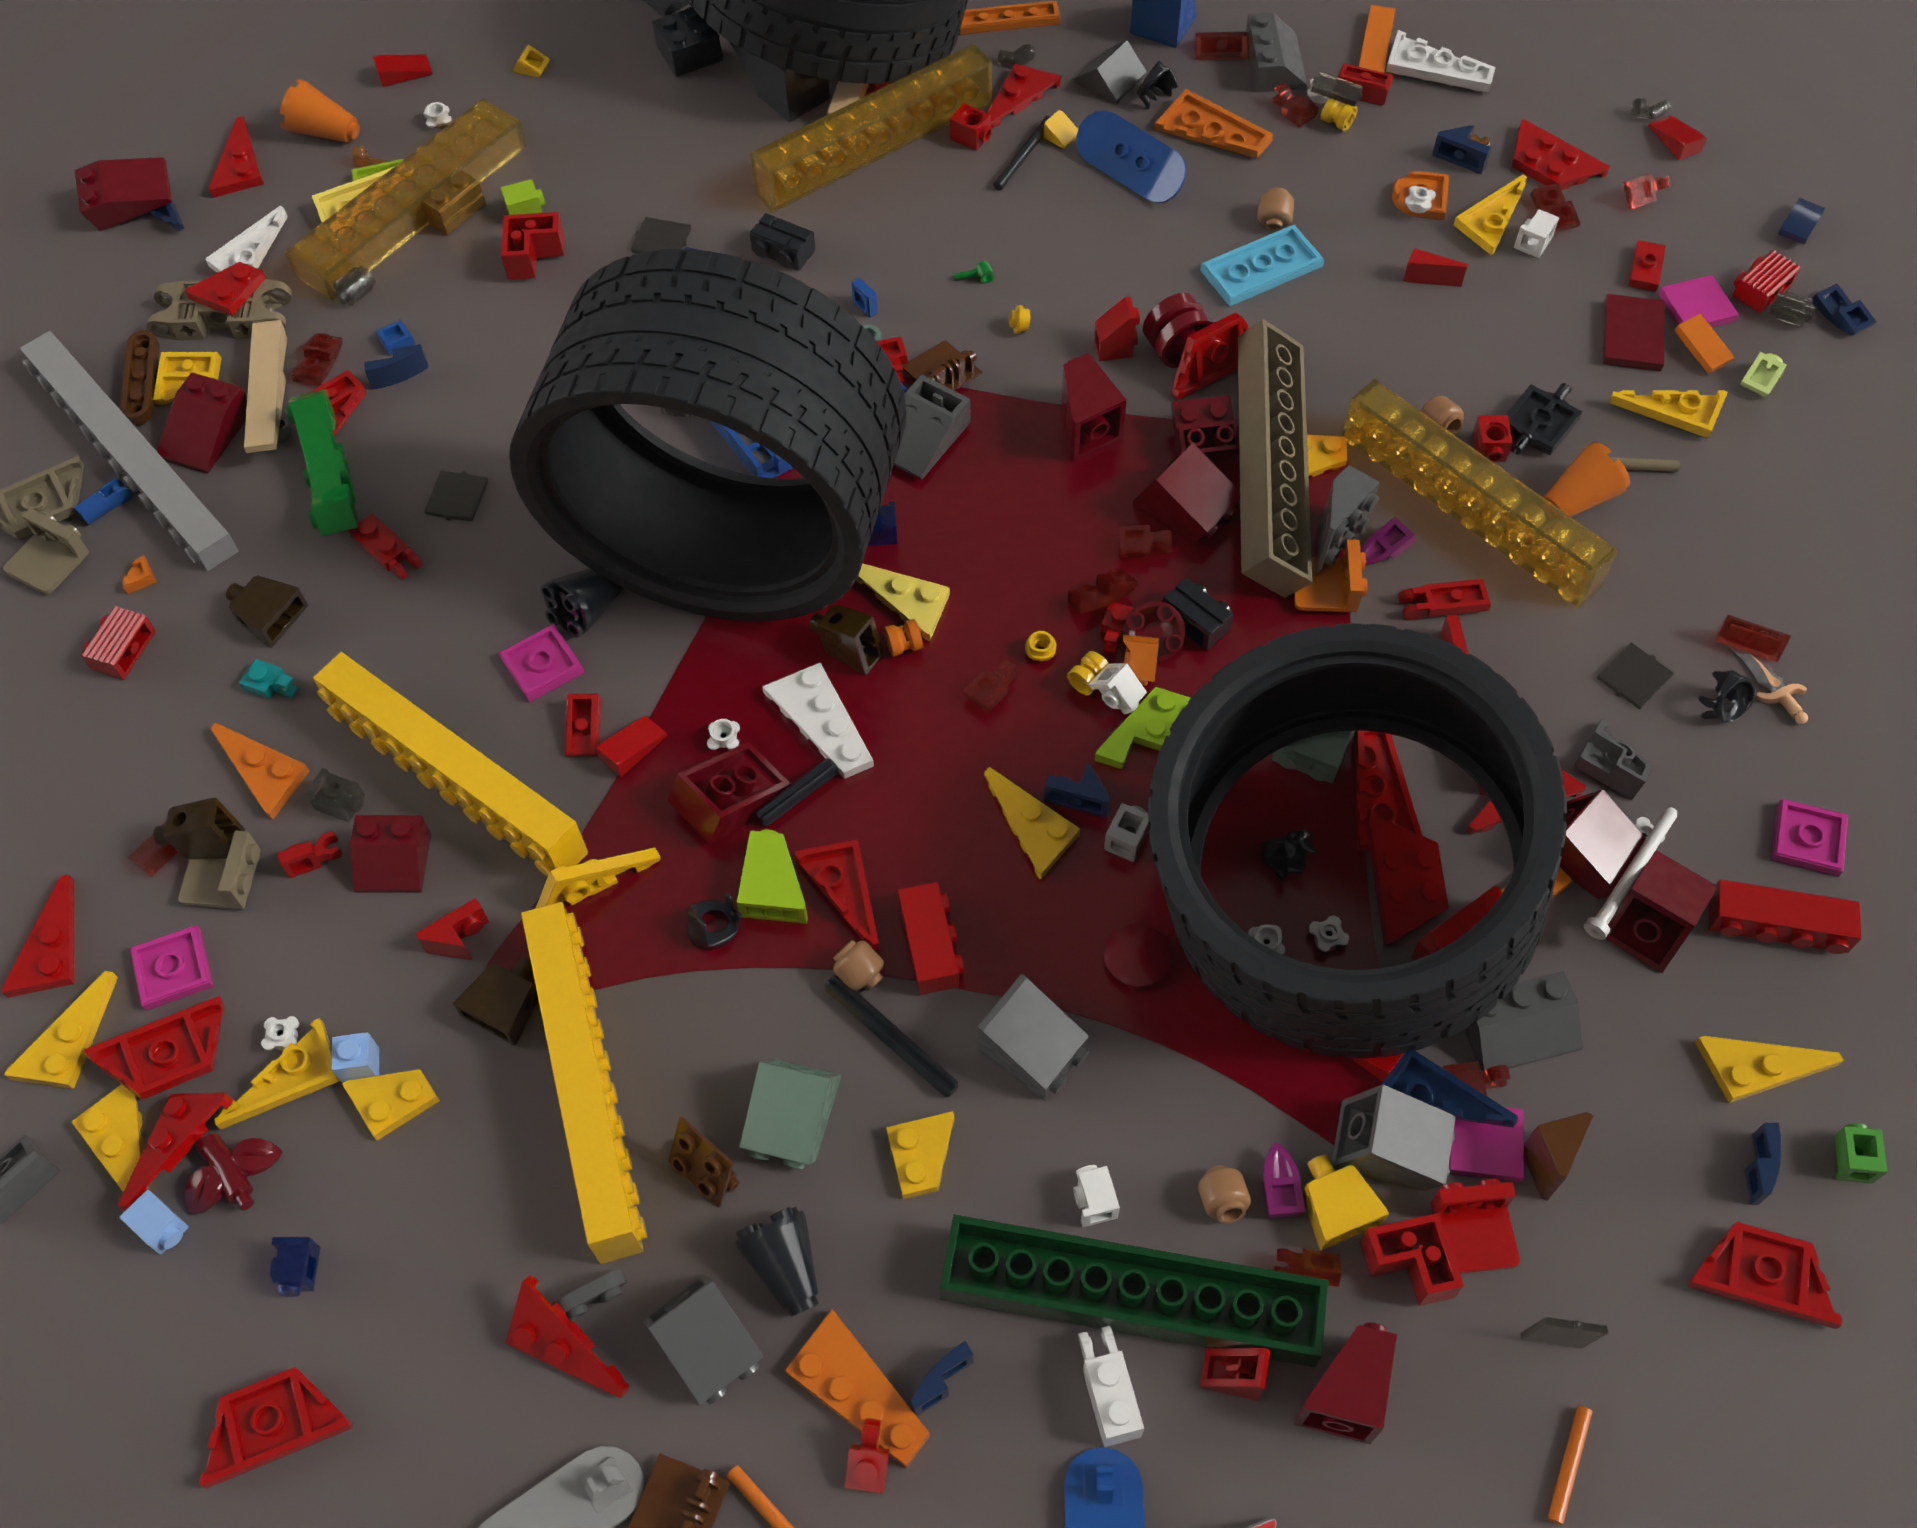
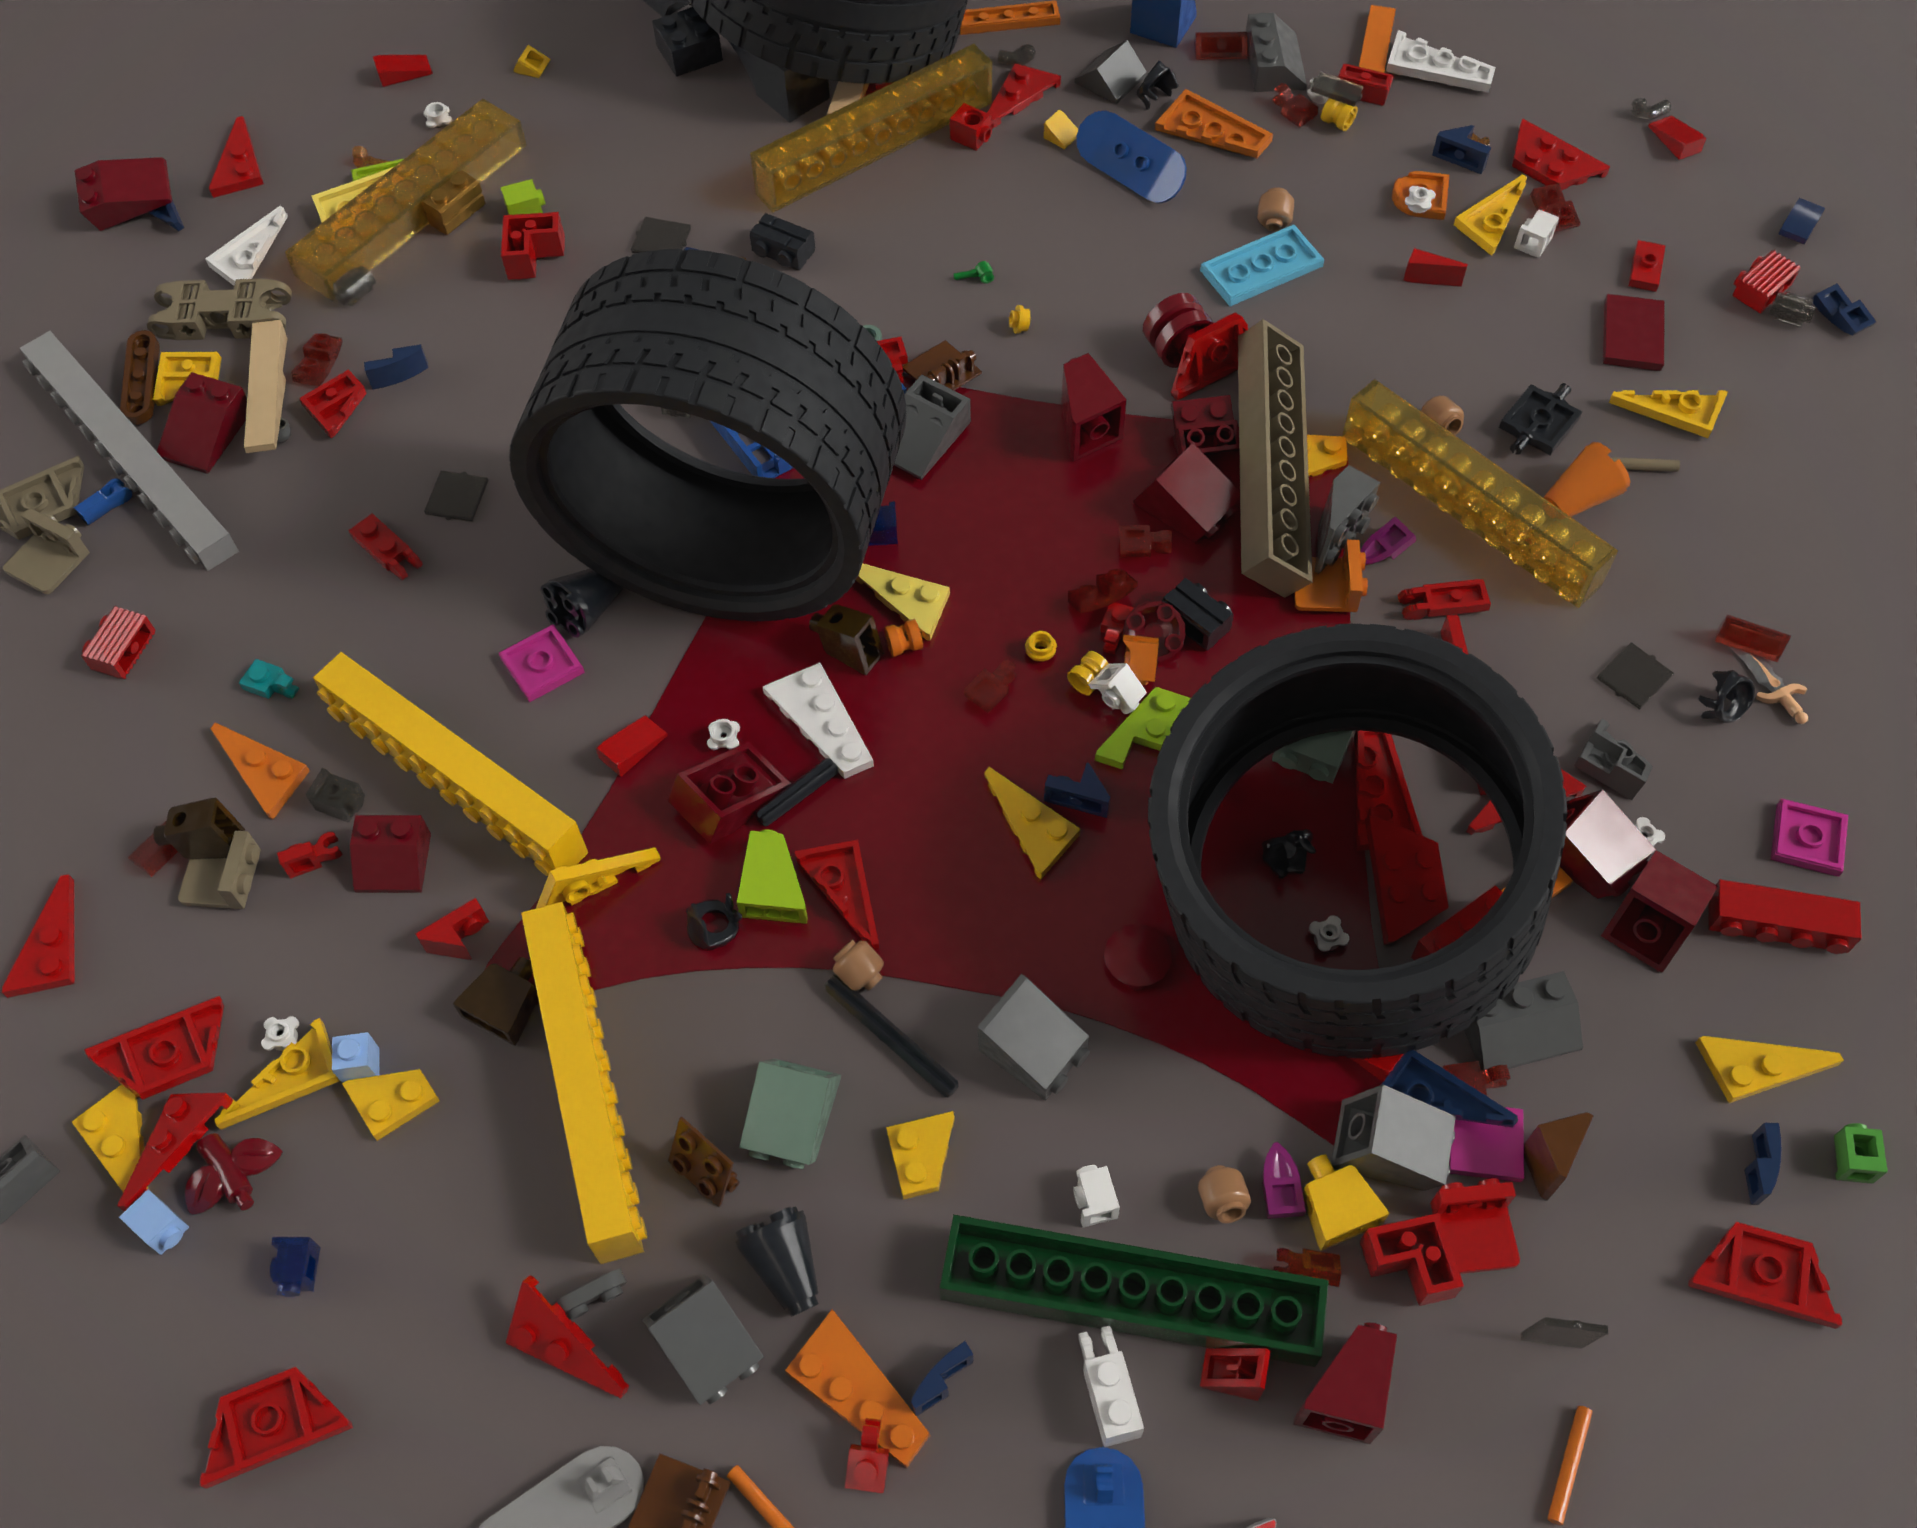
yellow wing [4,971,118,1089] -> none
orange tile [122,555,157,594] -> none
dark pink tile [129,925,214,1011] -> none
red wing [185,262,266,316] -> none
dark brown torso [226,575,308,648] -> none
orange cone [280,79,360,143] -> none
green brick [286,389,358,536] -> none
blue tile [375,320,415,356] -> none
red slope [565,693,602,757] -> none
blue tile [851,277,878,317] -> none
red brick [898,882,965,995] -> none
black bar [993,116,1050,191] -> none
red slope [1094,296,1140,362] -> none
light grey brick [1104,803,1150,862] -> none
white plate [1248,924,1285,954] -> none
red brick [1472,415,1512,463] -> none
white bar [1583,807,1677,940] -> none
clear red plate [1623,173,1672,209] -> none
dark pink tile [1659,275,1739,327] -> none
orange tile [1674,313,1735,375] -> none
yellowish green bracket [1740,352,1787,398] -> none

